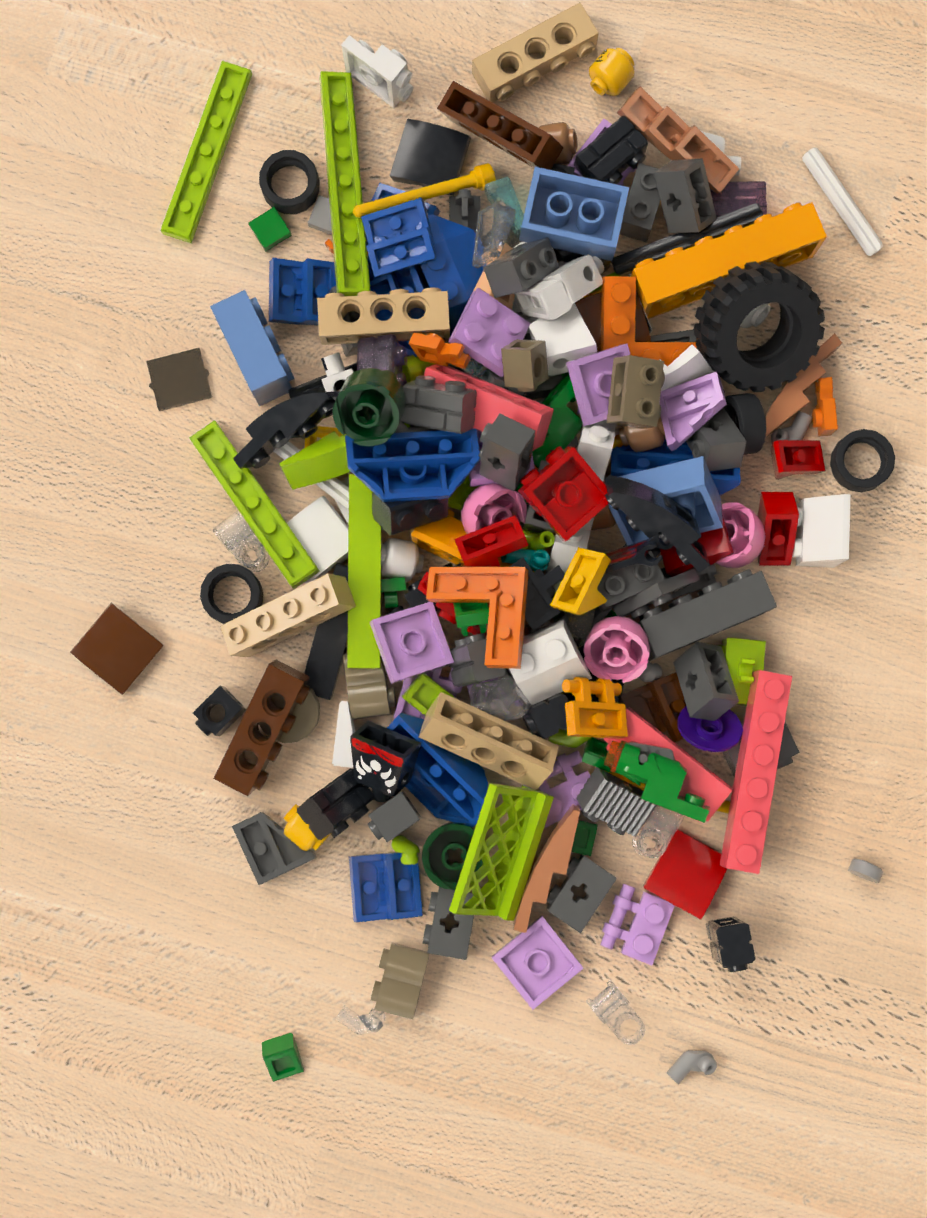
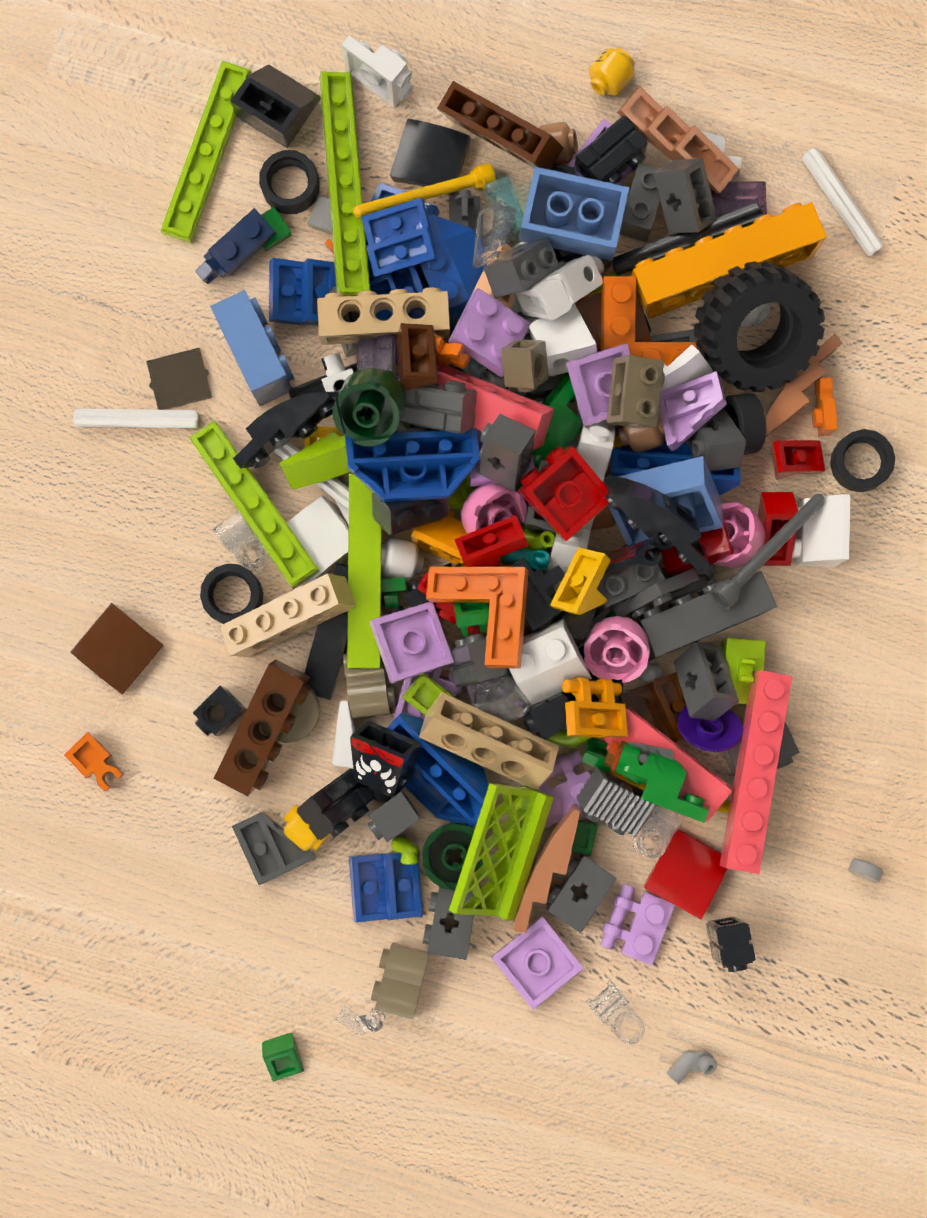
tan brick [472,2,599,102] -> none
light grey arm [771,411,813,443] -> none
none -> orange plate [64,732,124,791]
none -> white axle [73,408,199,428]
none -> dark blue hinge [195,208,277,284]
none -> black slope [231,64,321,148]
none -> reddish brown slope [397,323,438,391]
none -> dark grey piece [710,494,825,610]

